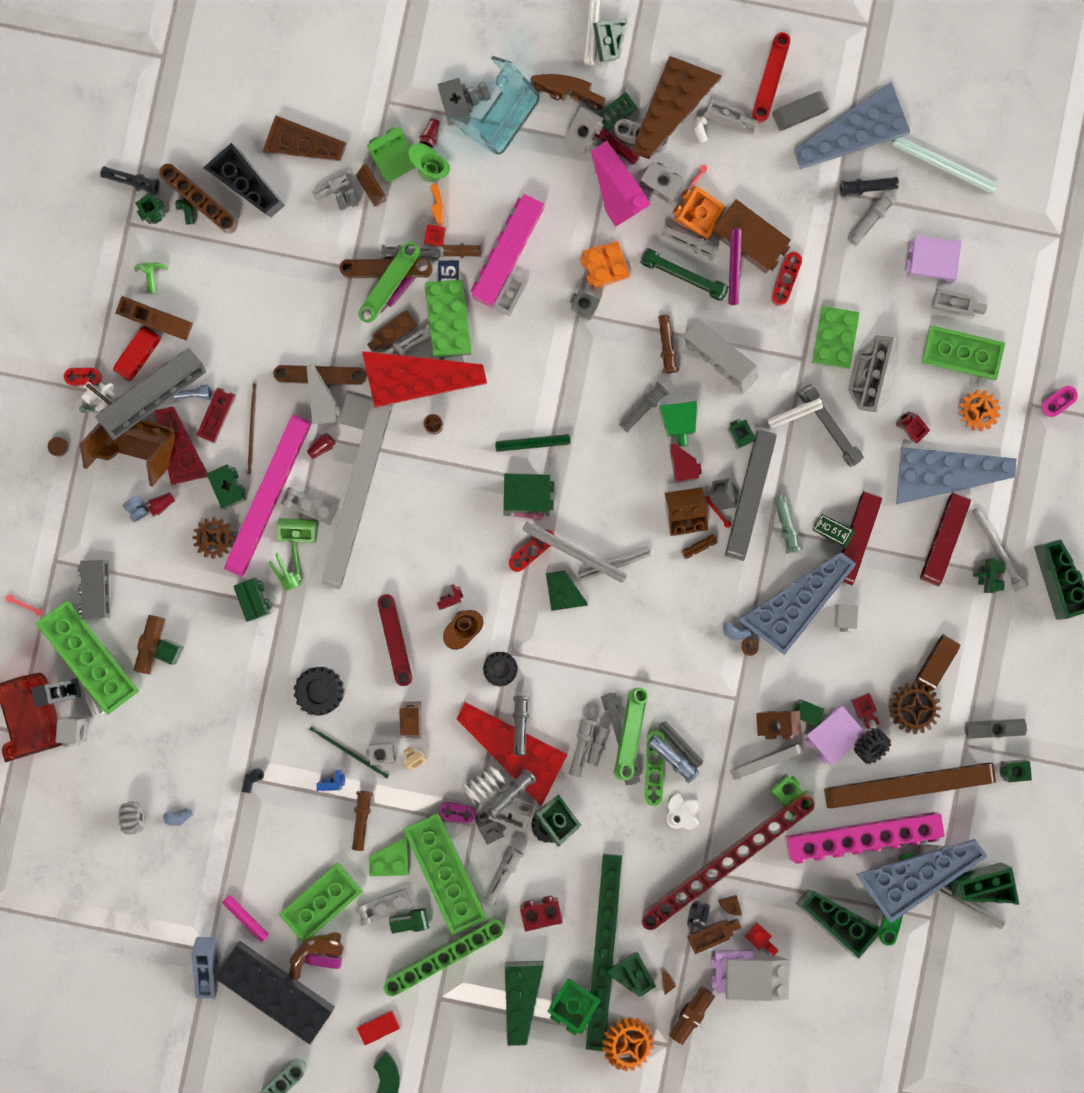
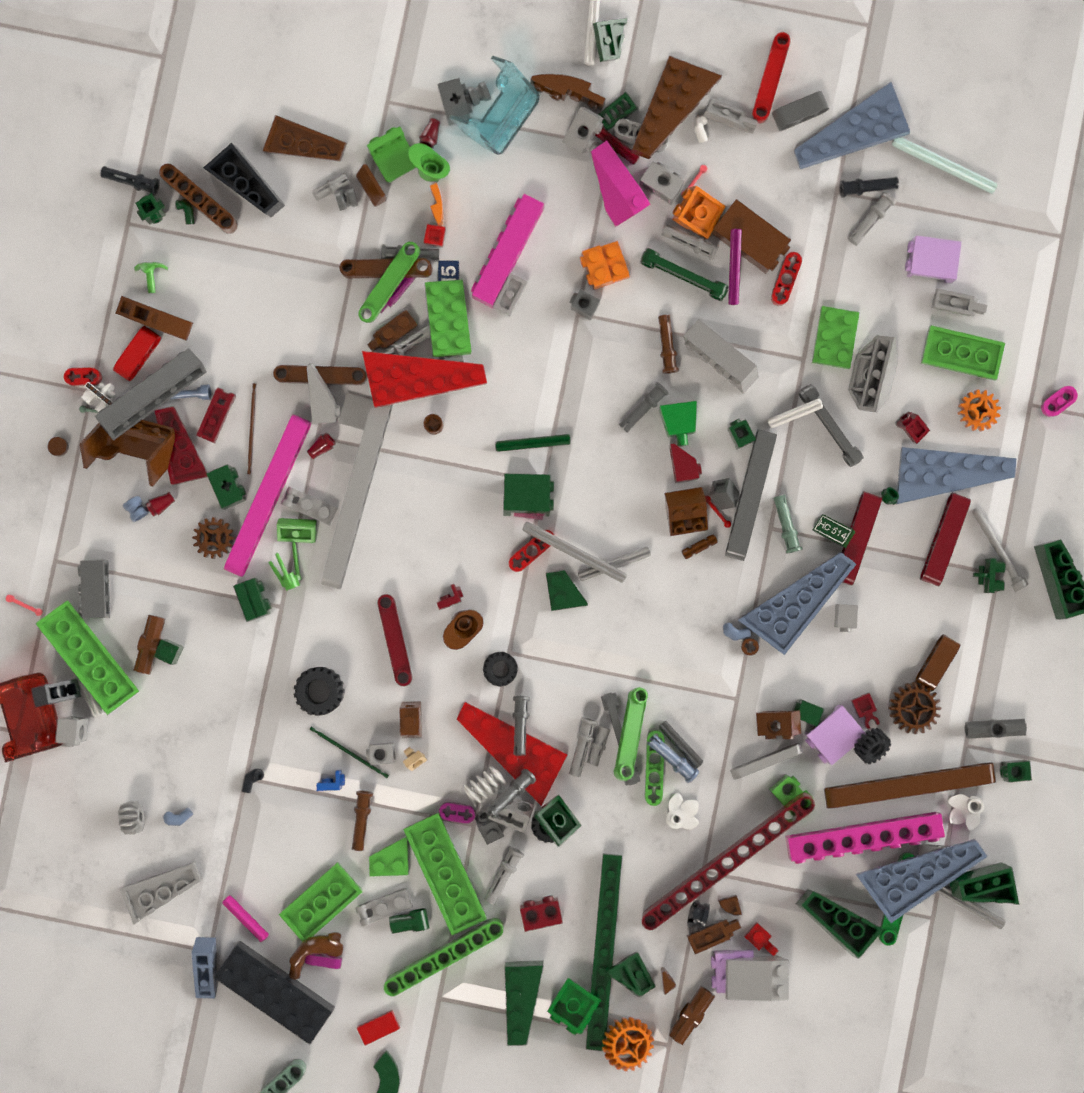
reddish brown pin [443,243,481,258] -> none
none -> light grey wing [120,862,202,924]
none -> dark green plate [881,487,899,505]
none -> white plate [948,794,984,831]

